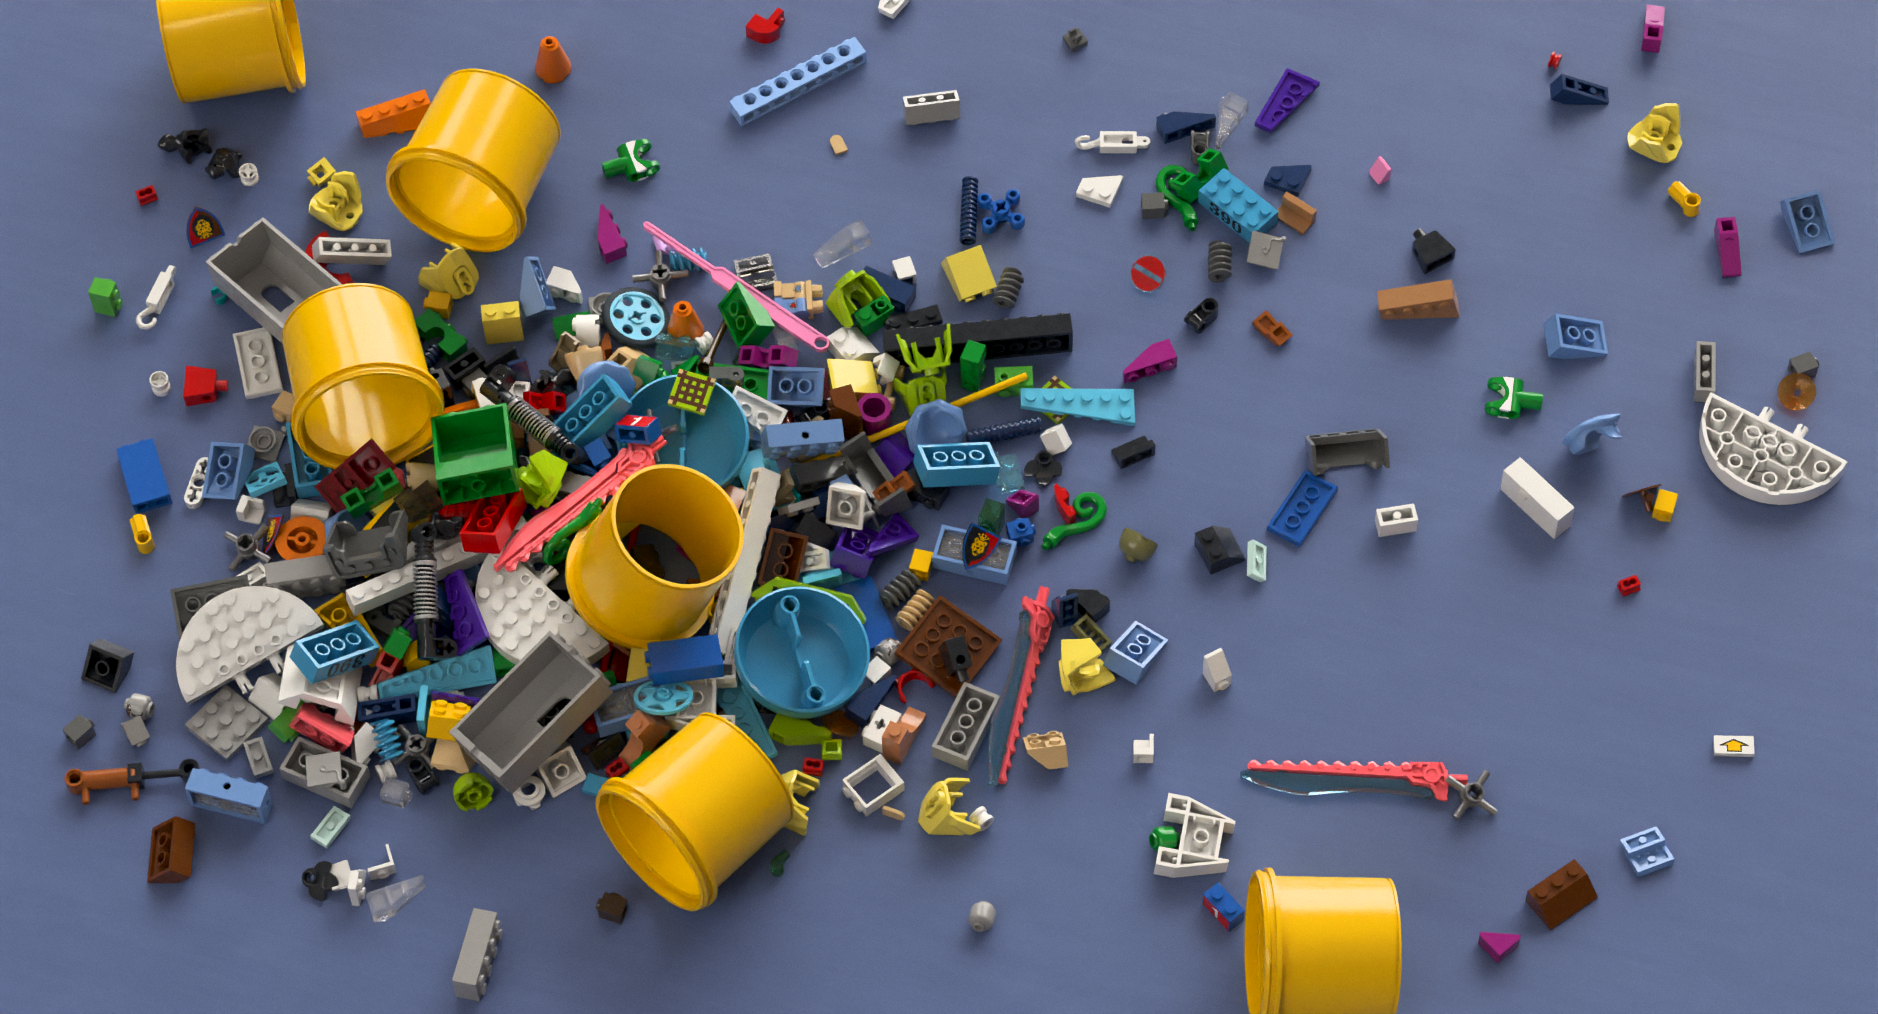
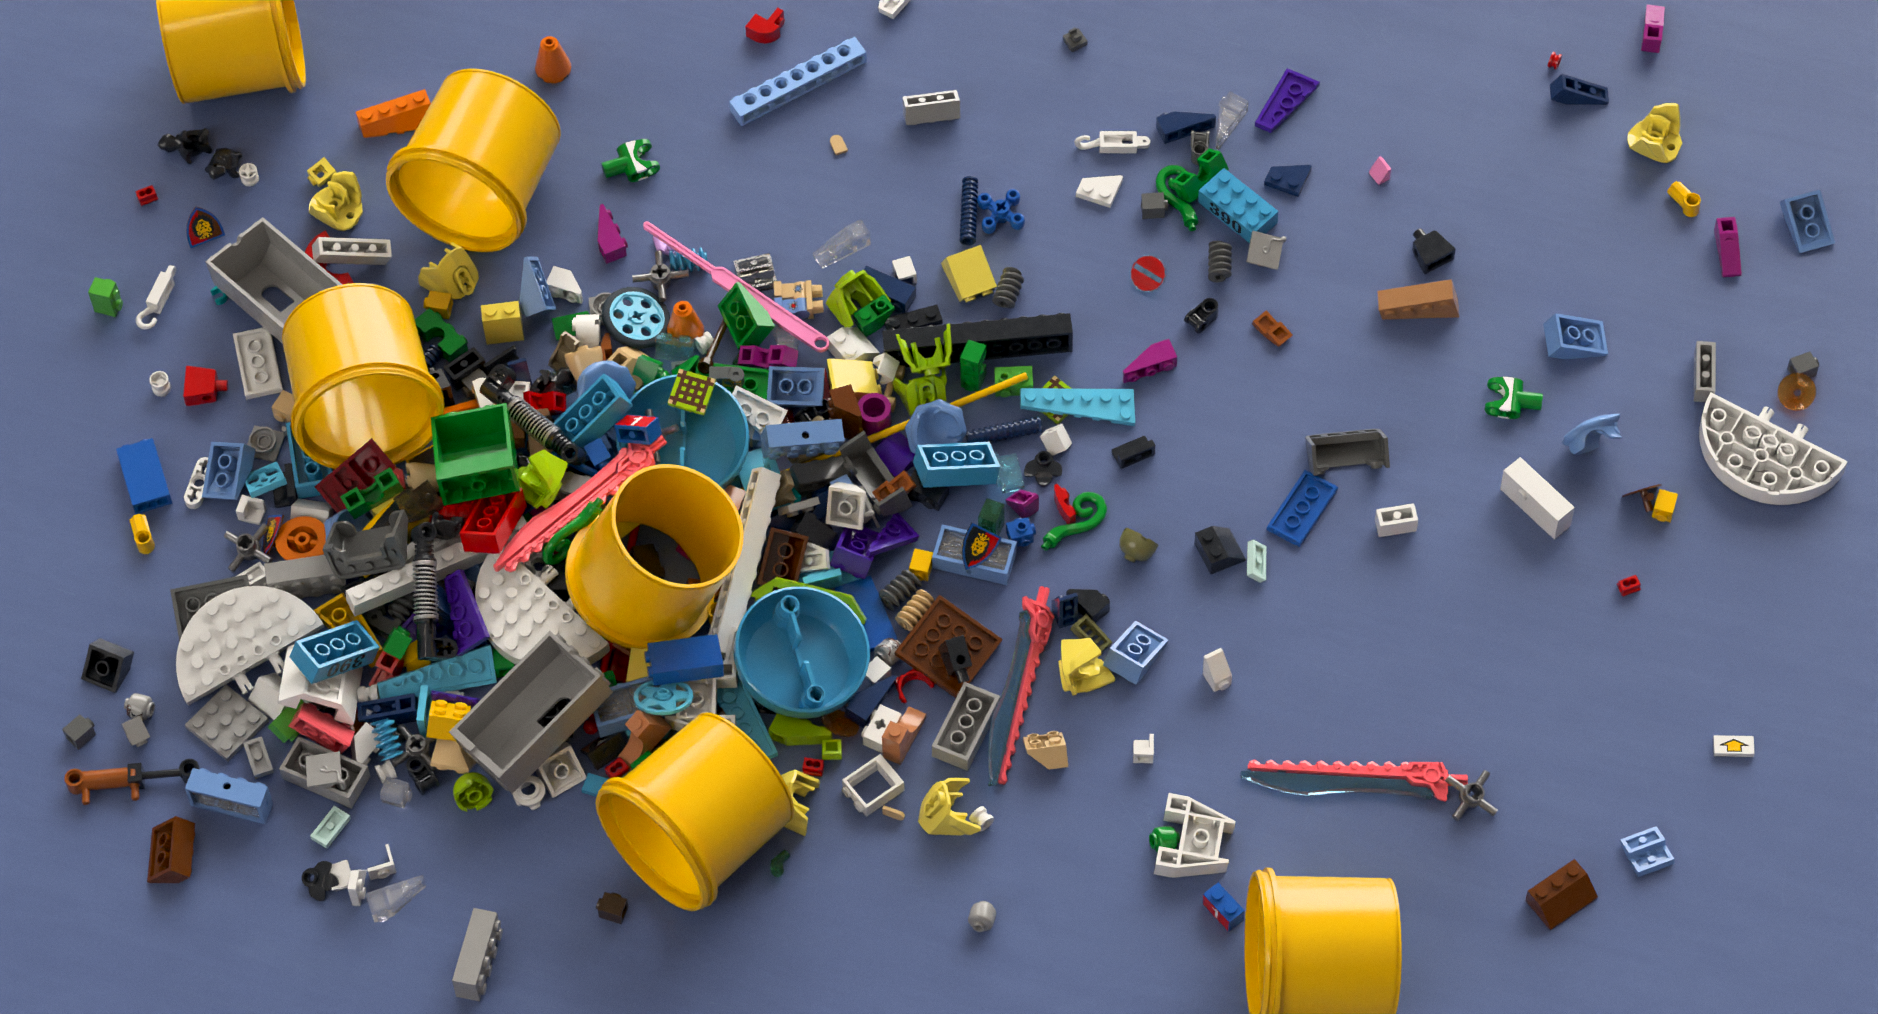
medium nougat panel [1277,192,1317,235] -> none
magenta slope [1478,932,1521,963] -> none

